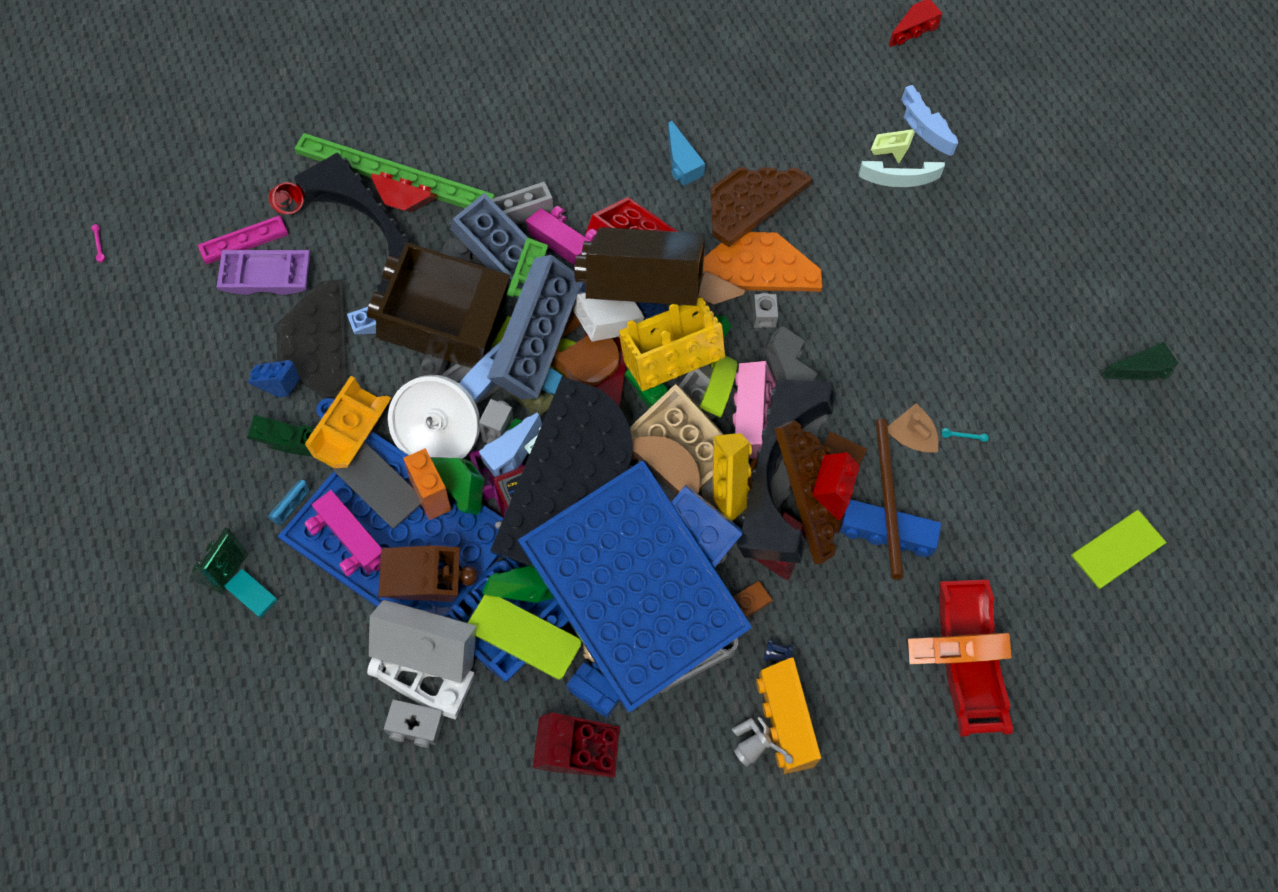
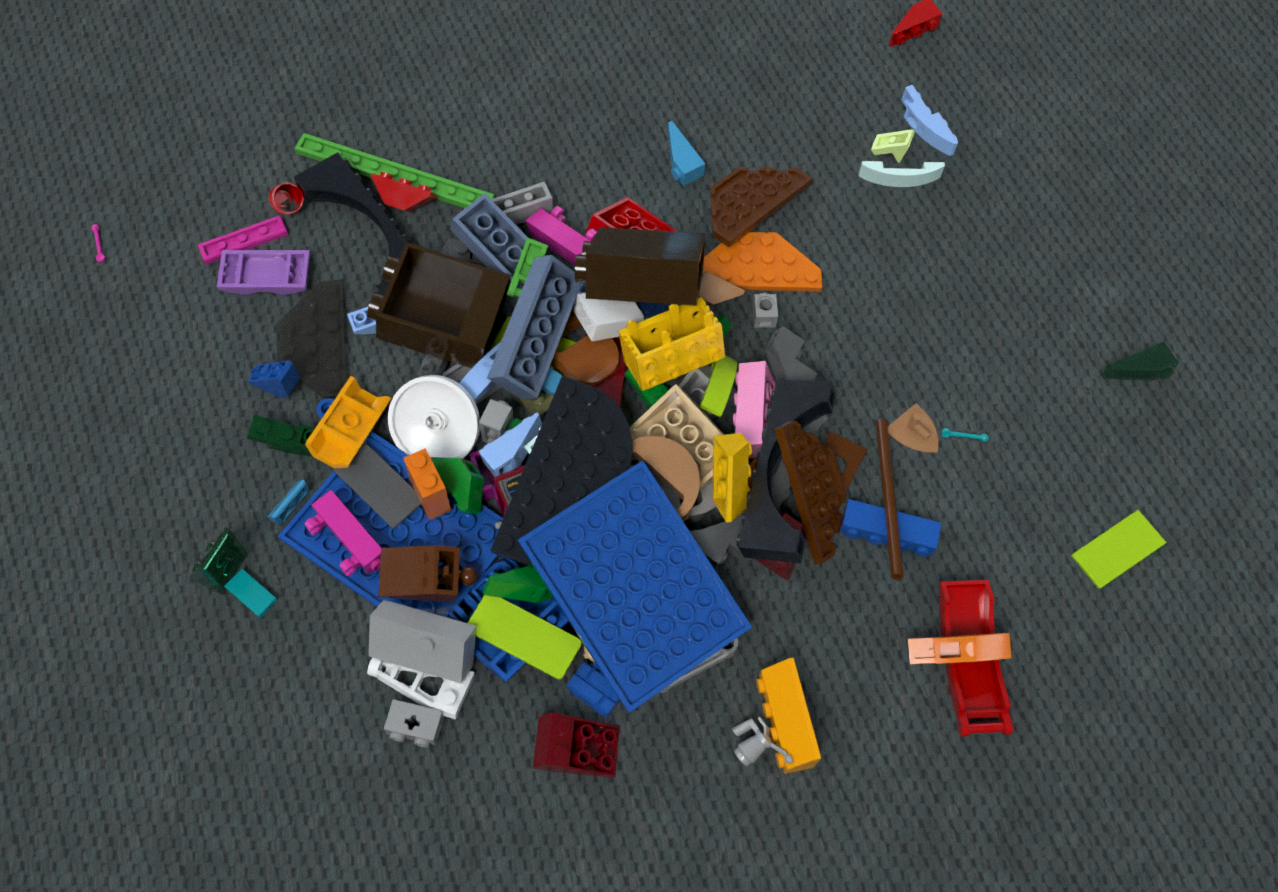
blue wing [671,485,744,568] -> none
dark orange plate [733,581,772,618] -> none
dark blue bush [763,639,793,662] -> none
red slope [812,452,860,520] -> none

